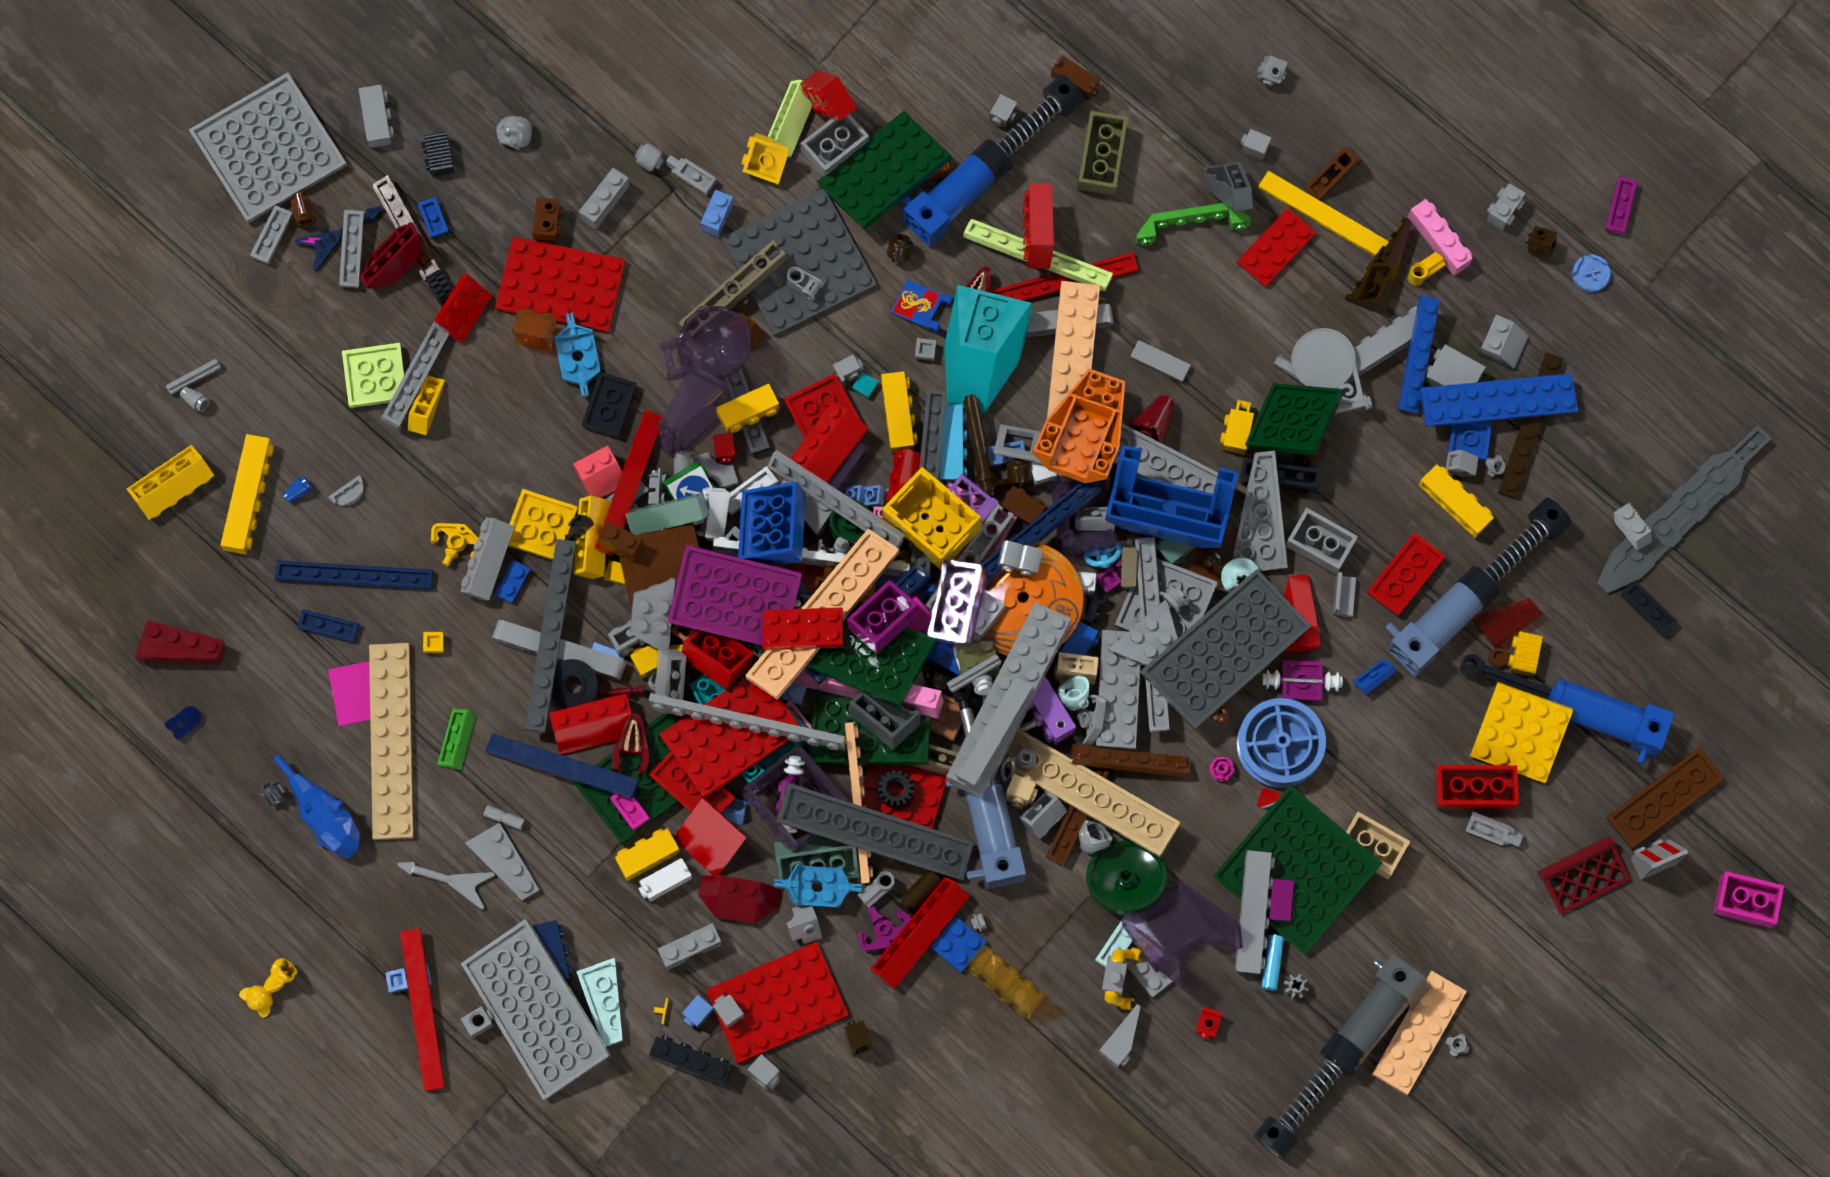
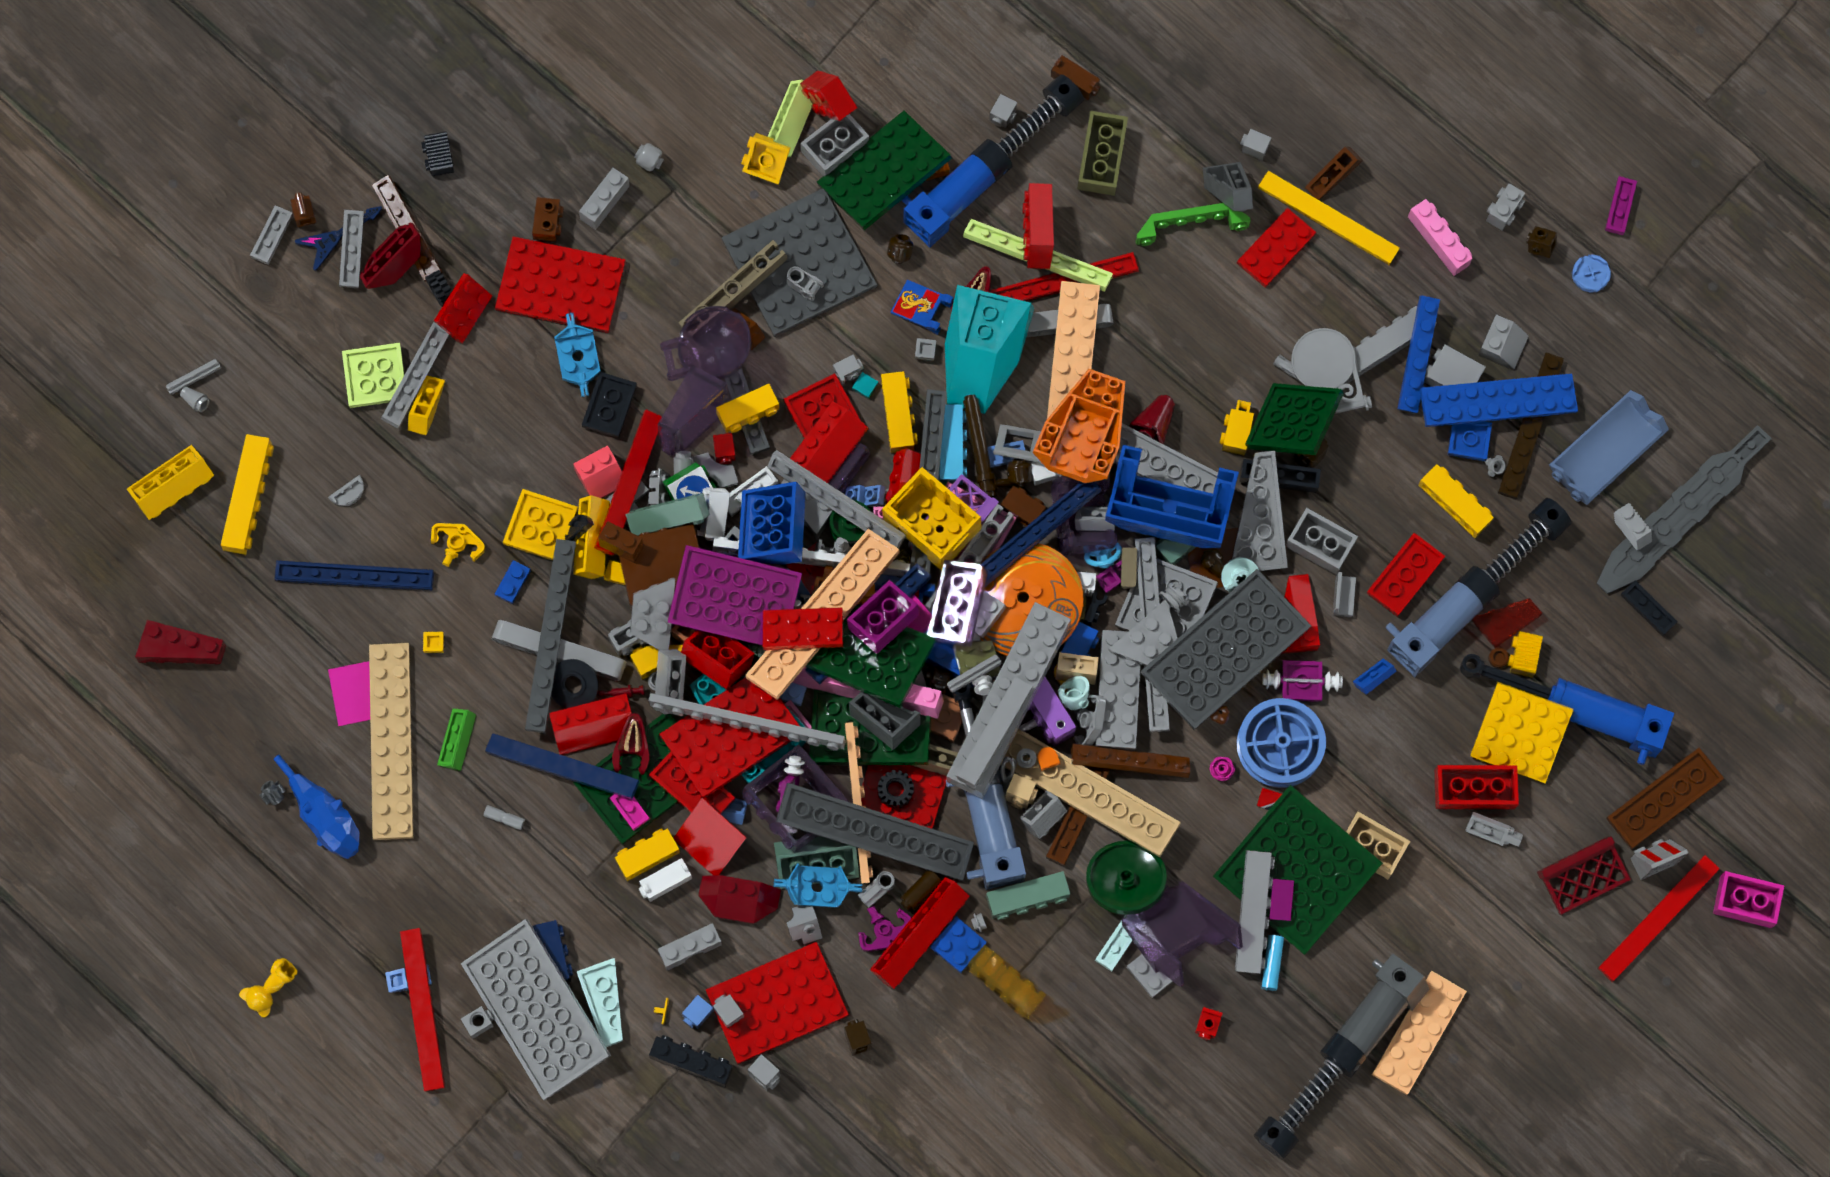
clear blue plate [164,706,201,740] -> none
light grey plate [189,72,347,223] -> none
blue cone [283,476,313,503] -> none
dark blue tile [297,609,360,644] -> none
light grey brick [358,85,394,148] -> none
light grey piece [398,862,495,910] -> none
blue plate [417,197,449,240] -> none
light grey brick [460,518,514,601] -> none
light grey wing [465,823,540,902] -> none
light grey hair [496,116,532,150] -> none
clear orange brick [512,309,558,351] -> none
light blue piece [592,642,625,660] -> none
light grey hinge [666,155,717,196] -> none
medium blue brick [700,190,734,238] -> none
light grey brick [998,540,1043,577] -> none
light grey hair [1079,820,1113,855] -> none
light grey slope [1098,1004,1141,1068] -> none
torso [1102,947,1144,1010] -> none
light grey tile [1130,340,1191,383] -> none
light grey brick [1257,56,1287,86] -> none
light grey gear [1283,974,1308,999] -> none
dark brown wedge [1345,218,1412,311] -> none
yellow piece [1408,252,1446,286] -> none
light grey brick [1446,450,1478,478] -> none
light grey plate [1446,1034,1469,1057] -> none
none -> sand green brick [986,871,1070,920]
none -> orange tile [1037,747,1060,771]
none -> sand blue cylinder [1549,390,1669,505]
none -> red tile [1598,855,1720,982]

